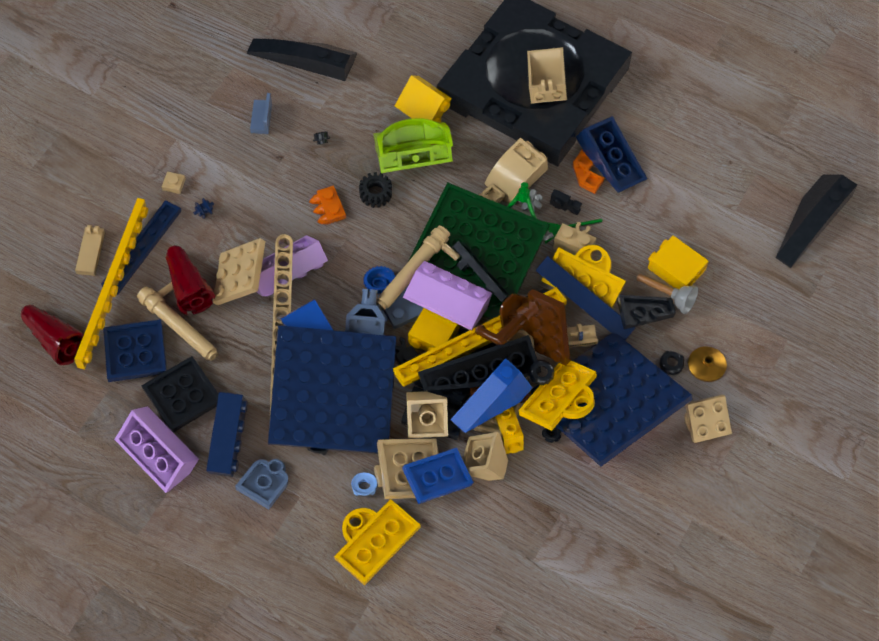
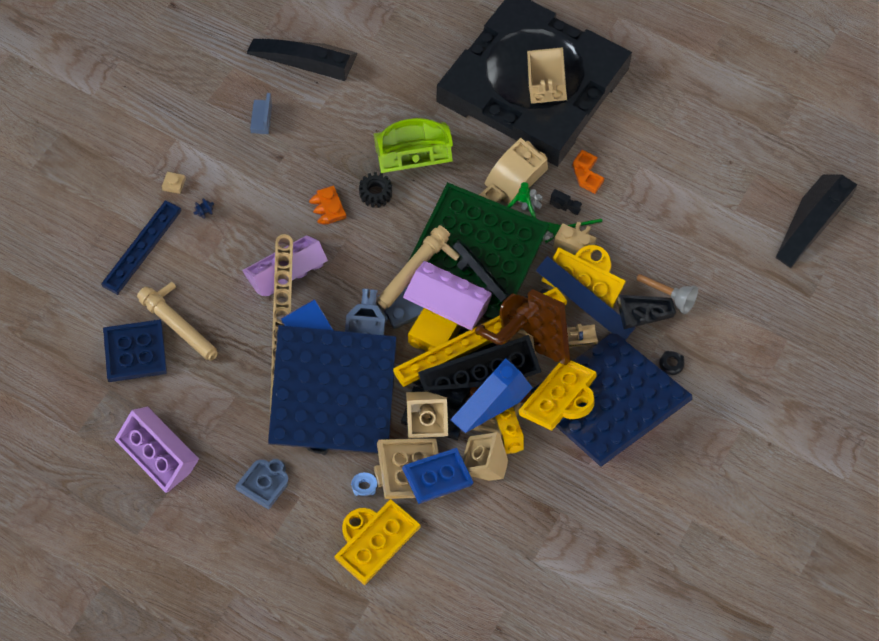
dark red cone [21,305,84,366] -> none
yellow plate [74,198,148,370] -> none
tan hinge [75,225,105,276] -> none
black plate [141,356,219,433] -> none
dark red cone [165,245,215,315] -> none
dark blue wedge [206,392,248,477] -> none
tan plate [212,238,266,305] -> none
black plate [313,131,330,145] -> none
blue hat [363,266,395,294] -> none
yellow brick [395,75,452,123] -> none
black plate [395,337,419,365] -> none
black piece [529,360,554,385] -> none
black plate [542,427,561,443] -> none
dark blue slope [576,116,647,193] -> none
yellow brick [648,235,709,289] -> none
tan plate [685,395,732,443] -> none
pearl gold dish [688,346,727,382] -> none

